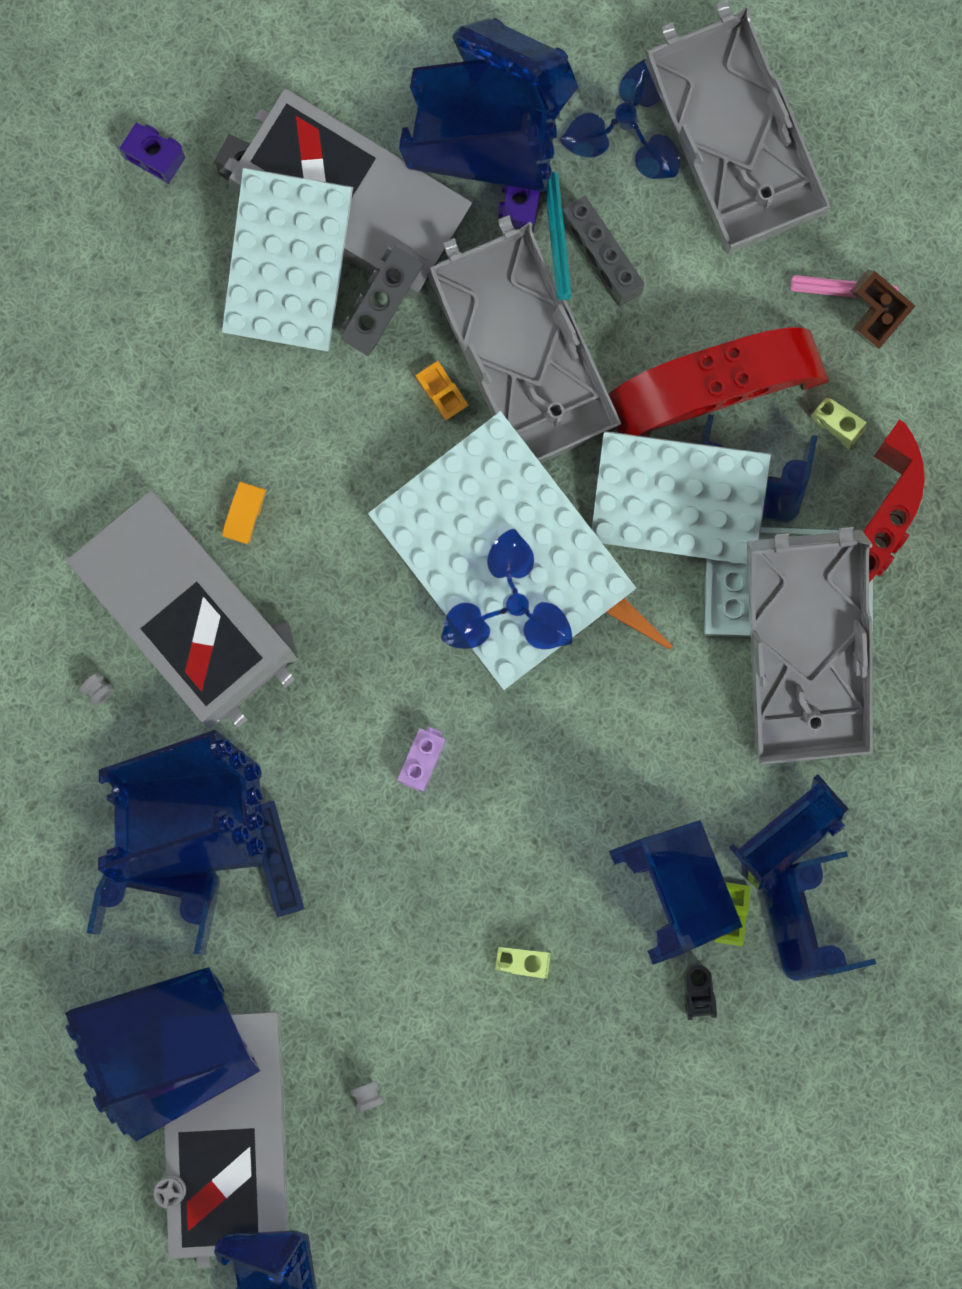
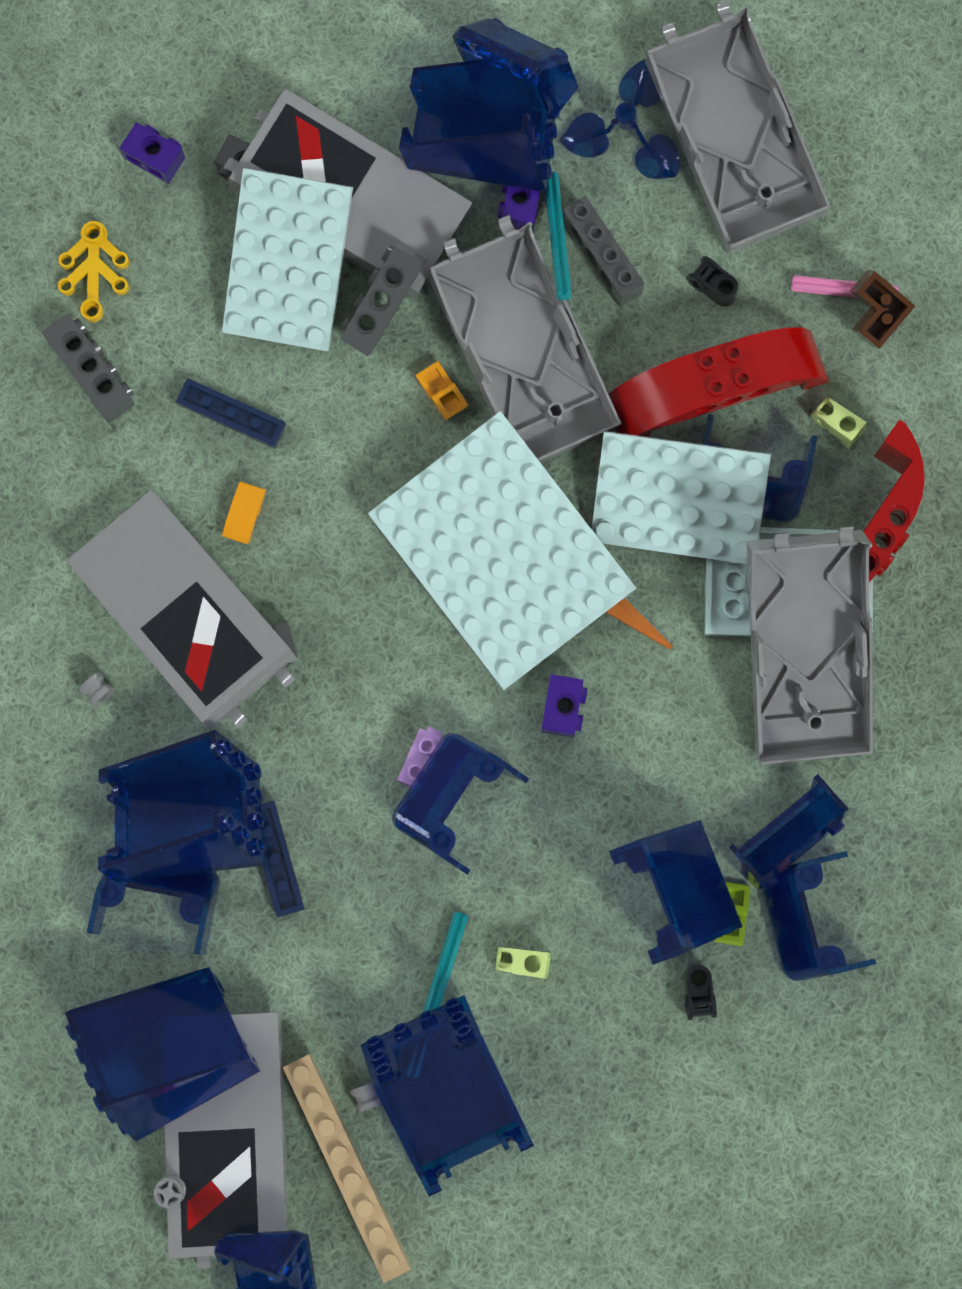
clear blue plant [441,529,573,650] -> none
none -> dark grey brick [42,313,135,424]
none -> yellow plant [58,221,130,323]
none -> dark blue plate [176,378,287,449]
none -> tan brick [283,1053,411,1283]
none -> clear blue windscreen [361,995,534,1197]
none -> clear blue windscreen [392,733,529,875]
none -> teal axle [404,912,468,1078]
none -> dark purple brick [541,674,588,738]
none -> black piece [686,256,738,306]

